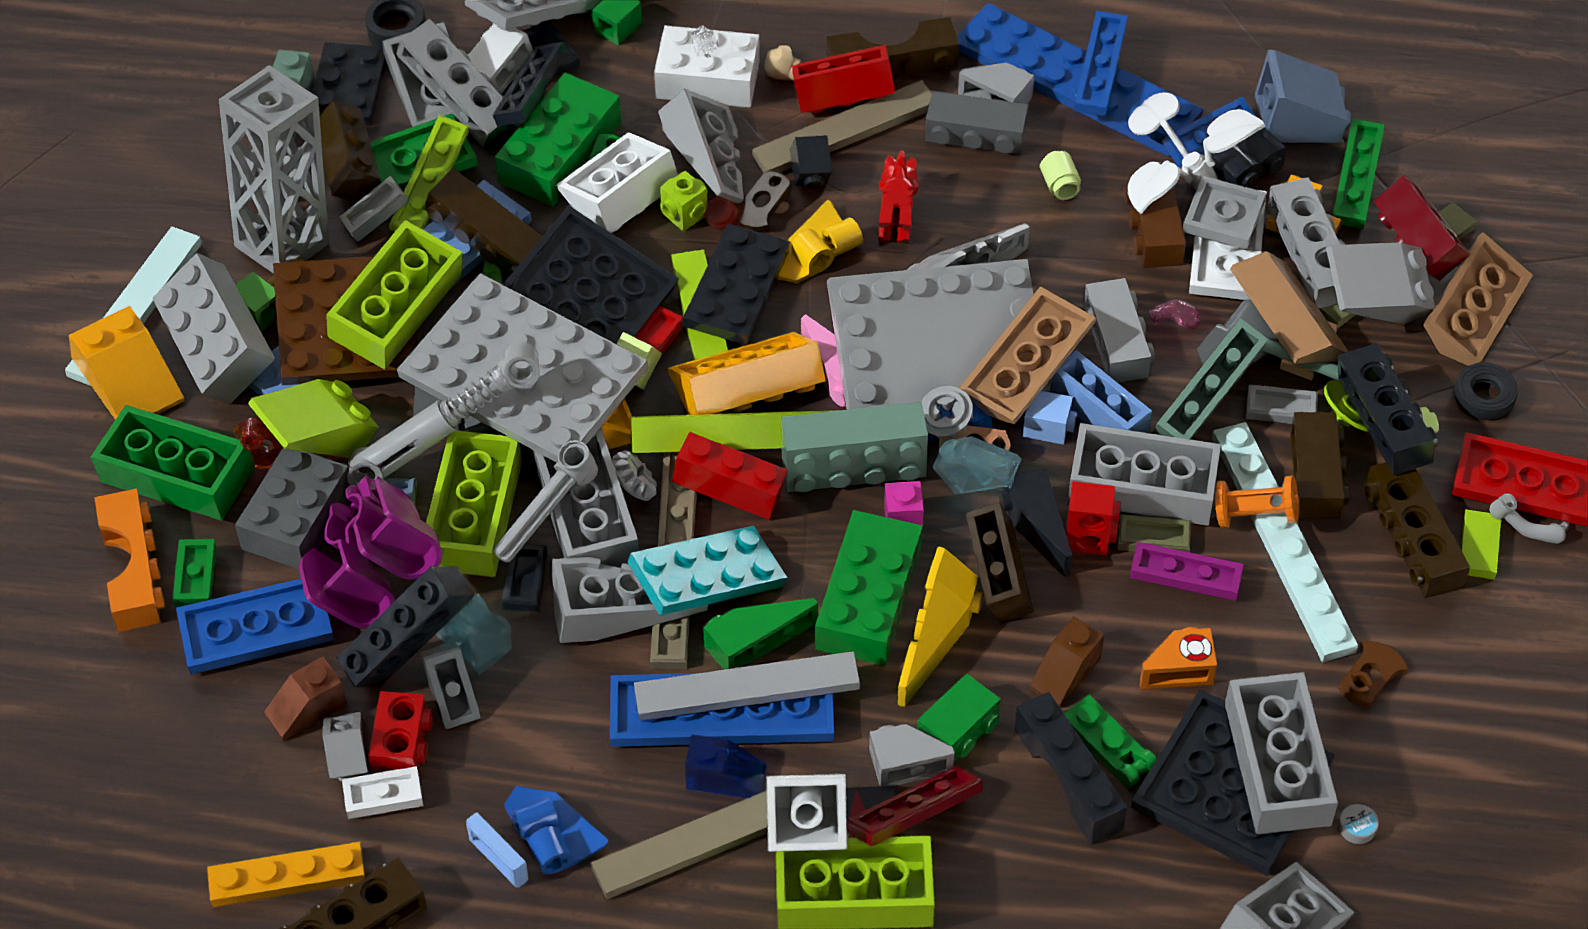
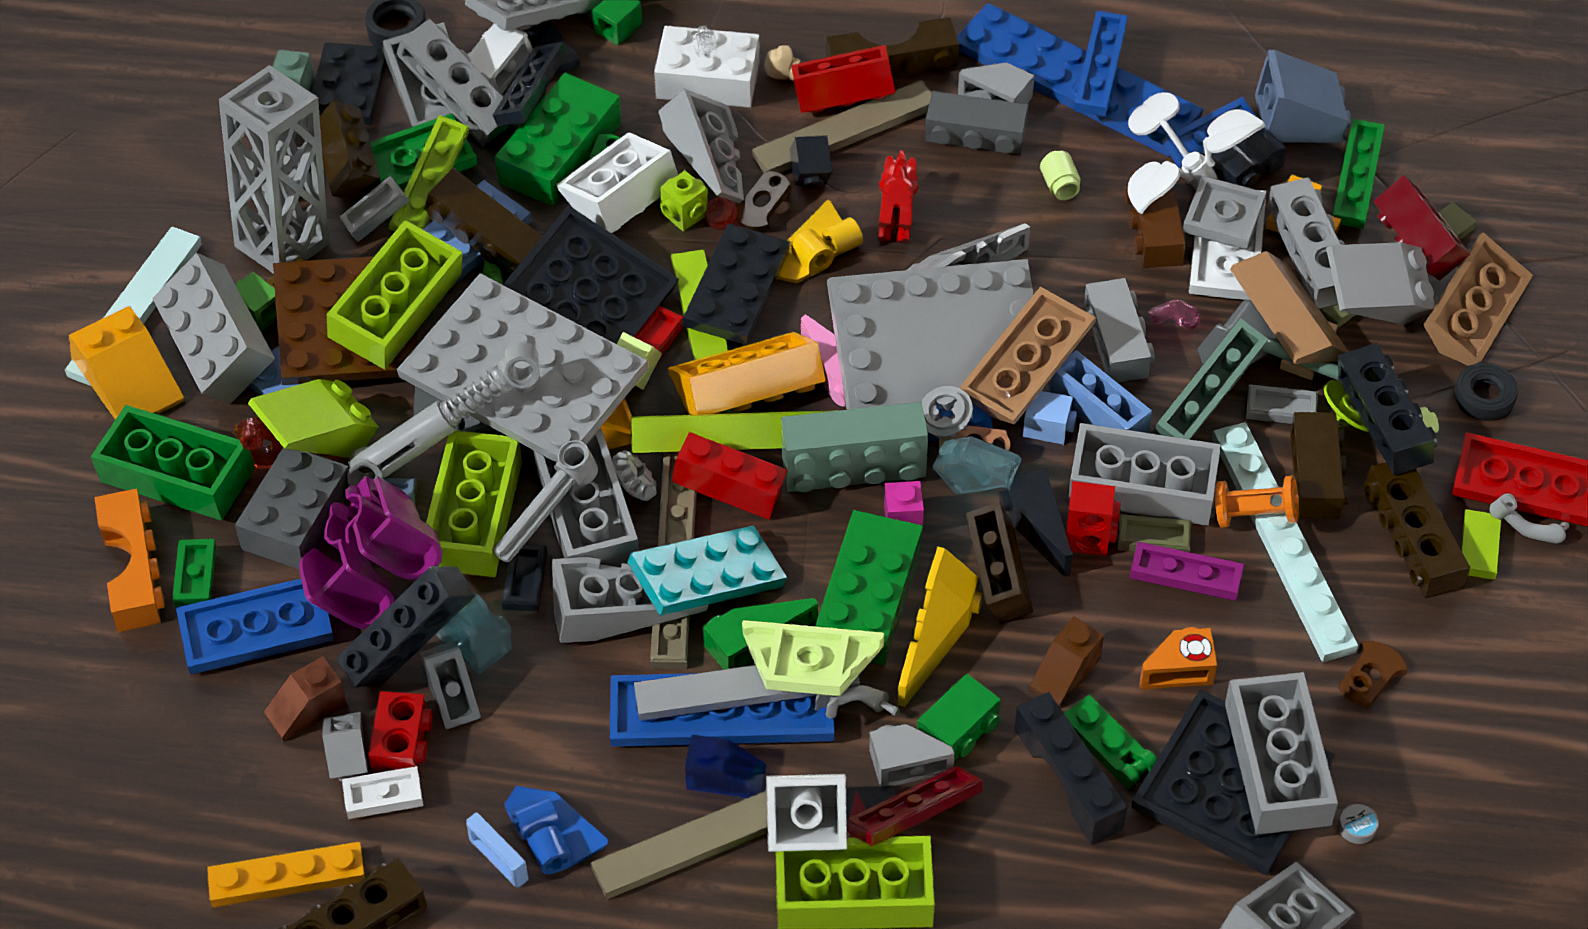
none -> yellowish green wing [742,620,884,696]
none -> light grey piece [815,685,900,719]

